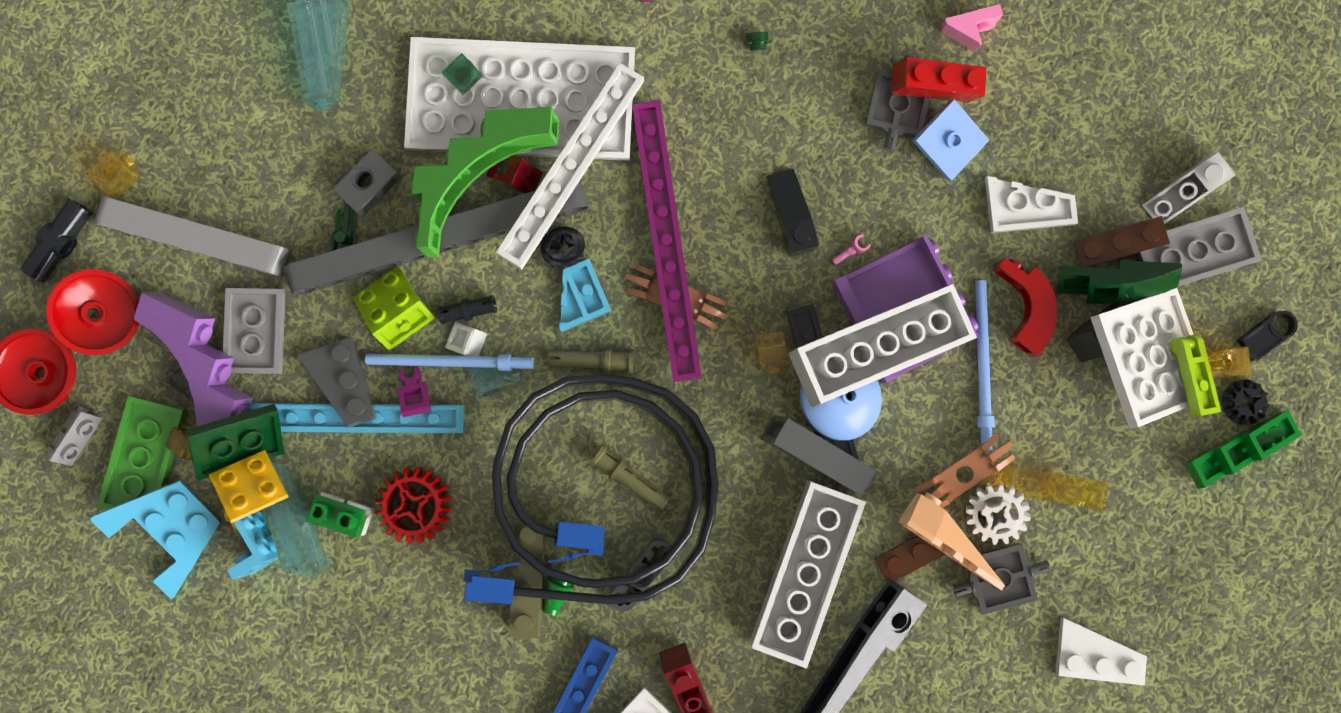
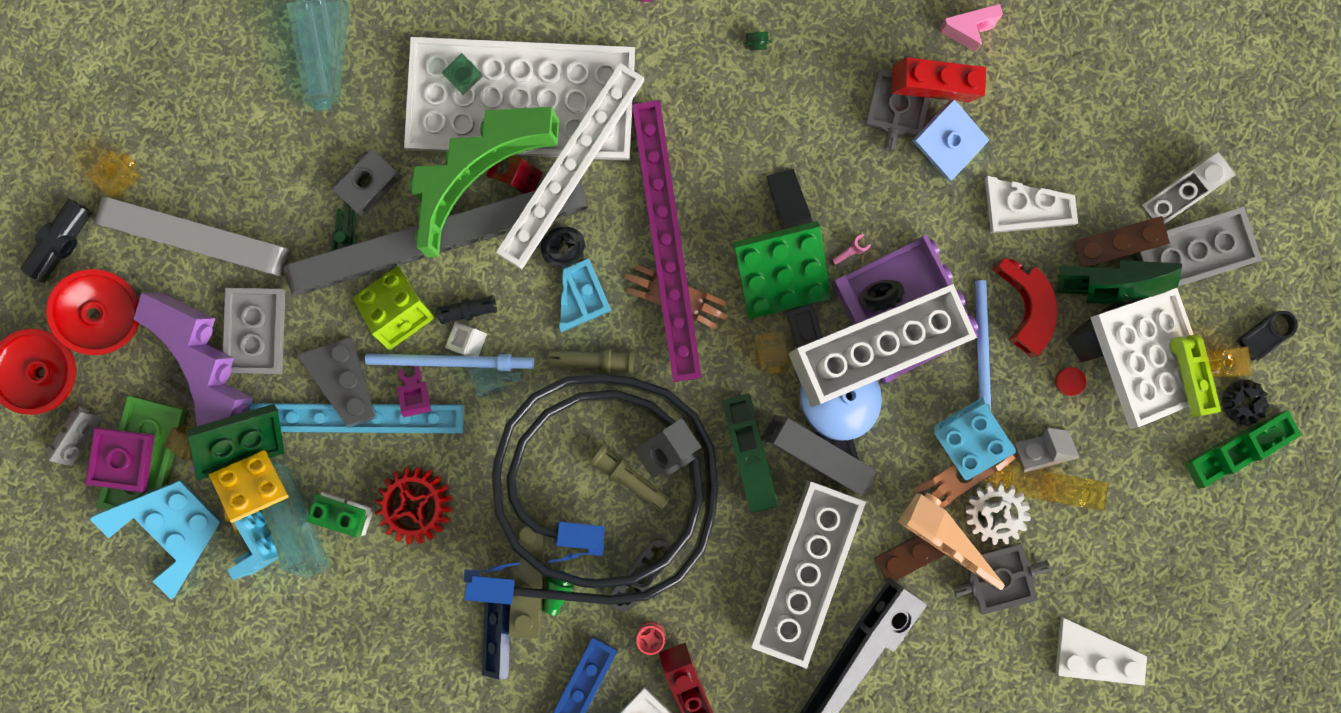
none -> magenta plate [85,427,155,492]
none -> dark blue plate [482,602,510,680]
none -> dark grey brick [634,418,701,479]
none -> coral wheel [636,621,665,655]
none -> dark green slope [722,393,779,514]
none -> green plate [733,221,831,319]
none -> black gear [858,280,905,313]
none -> medium azure bracket [934,396,1016,480]
none -> light grey slope [1014,428,1079,473]
none -> red tile [1055,367,1086,396]

